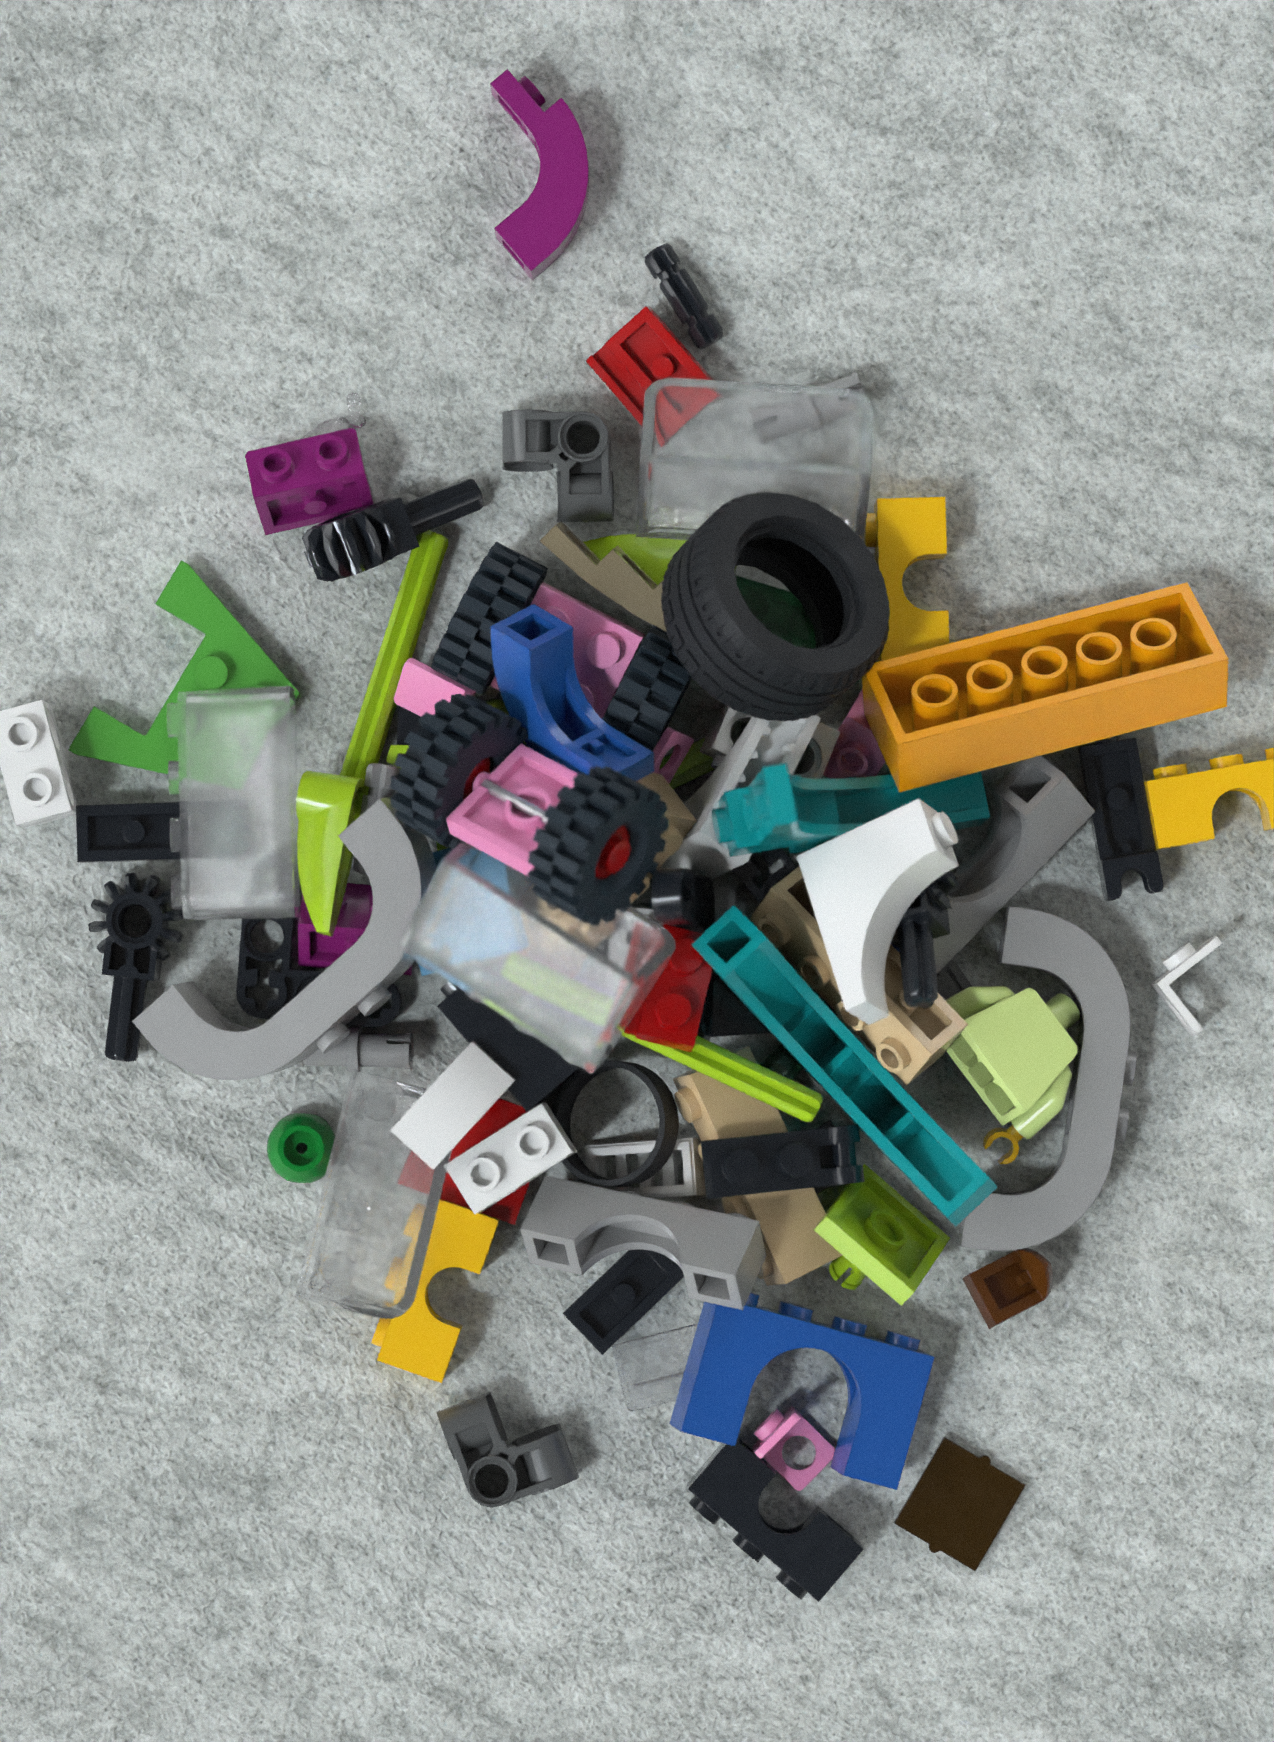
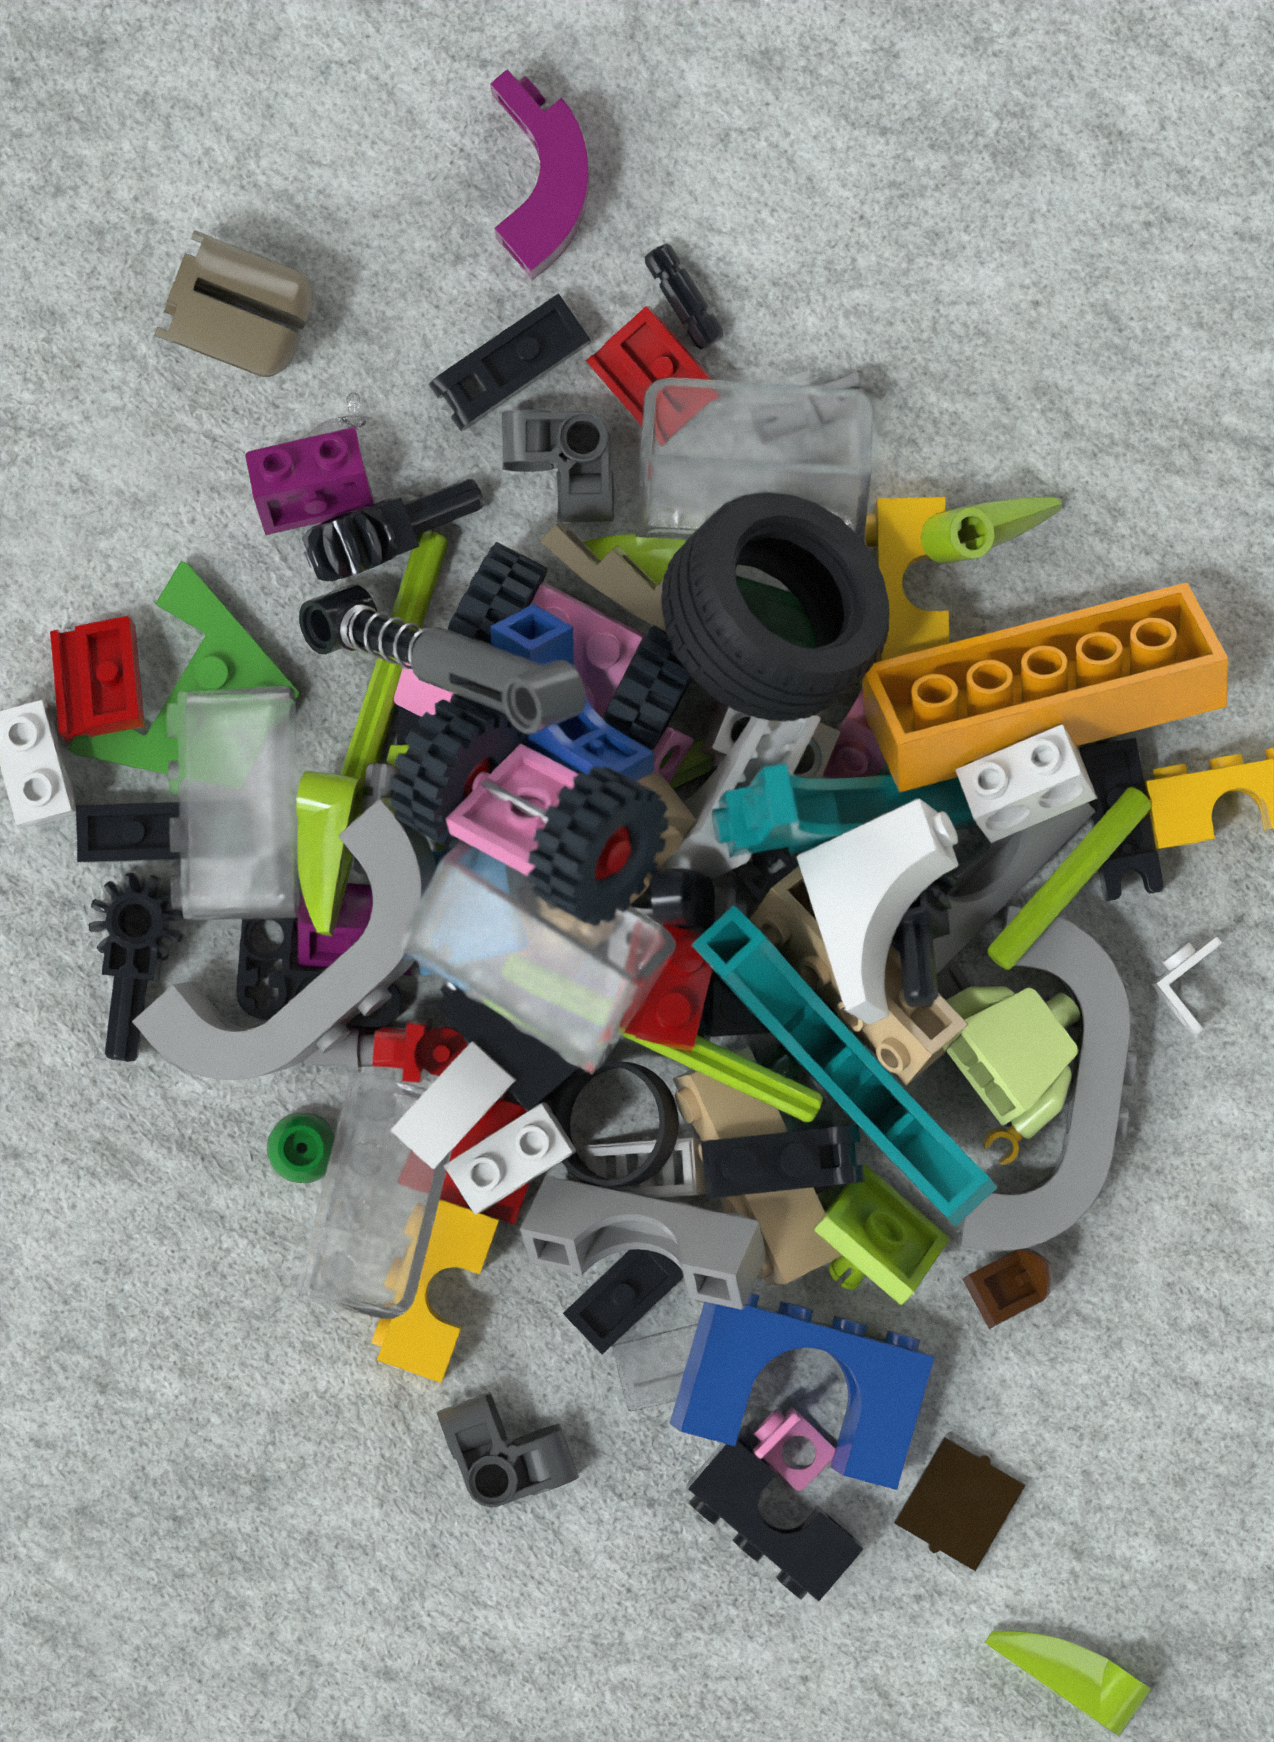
none -> red plate [50,615,145,742]
none -> dark tan cylinder [154,230,313,377]
none -> dark grey piece [299,584,586,734]
none -> red hips [372,1017,468,1083]
none -> black plate [429,293,591,431]
none -> lime piece [921,497,1062,564]
none -> white brick [956,724,1097,843]
none -> lime piece [984,1631,1152,1737]
none -> lime axle [987,787,1152,970]

